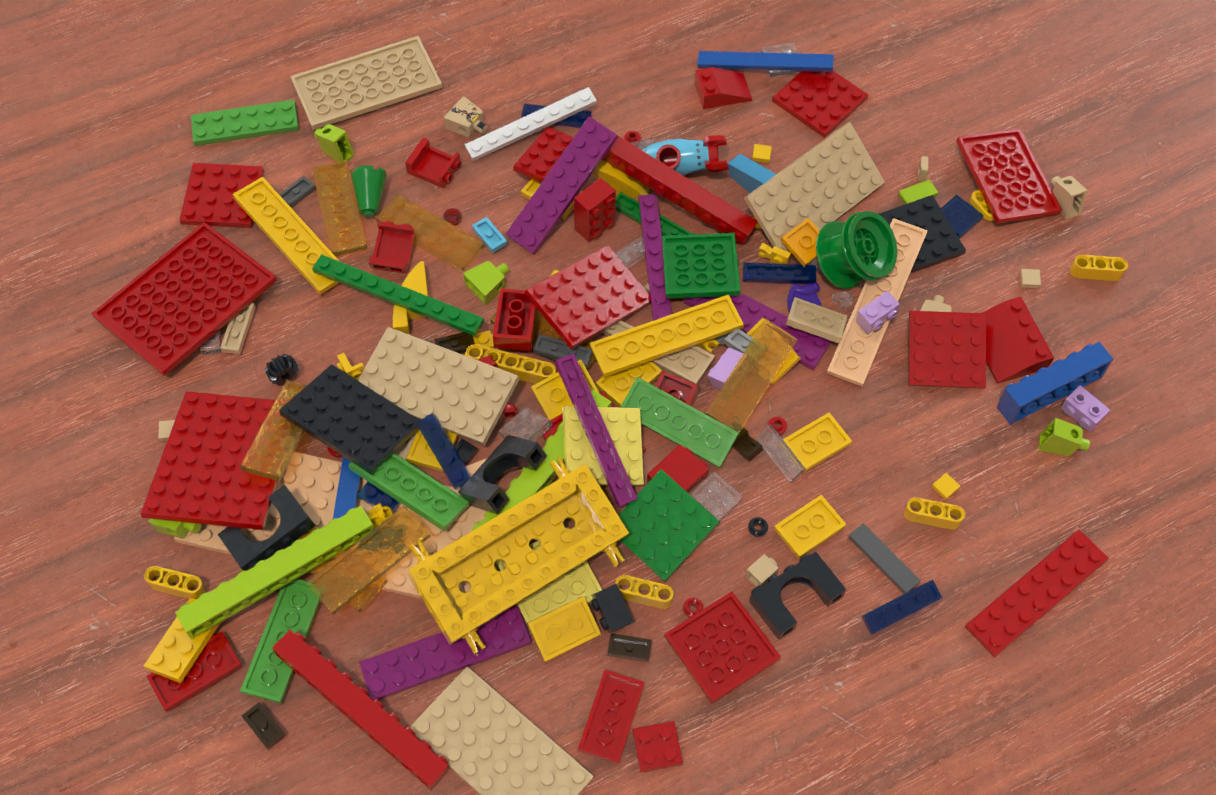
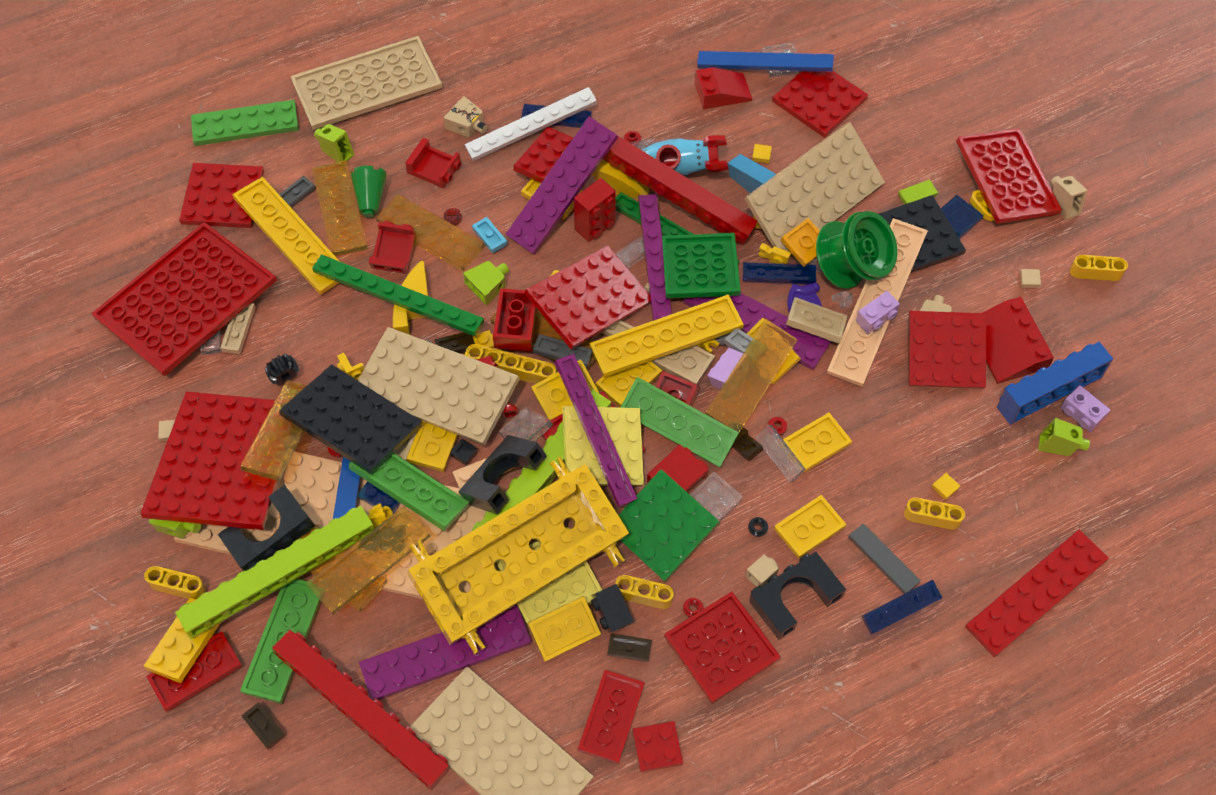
clear blue plate [416,413,471,490] -> none
tan tile [918,156,928,181] -> none

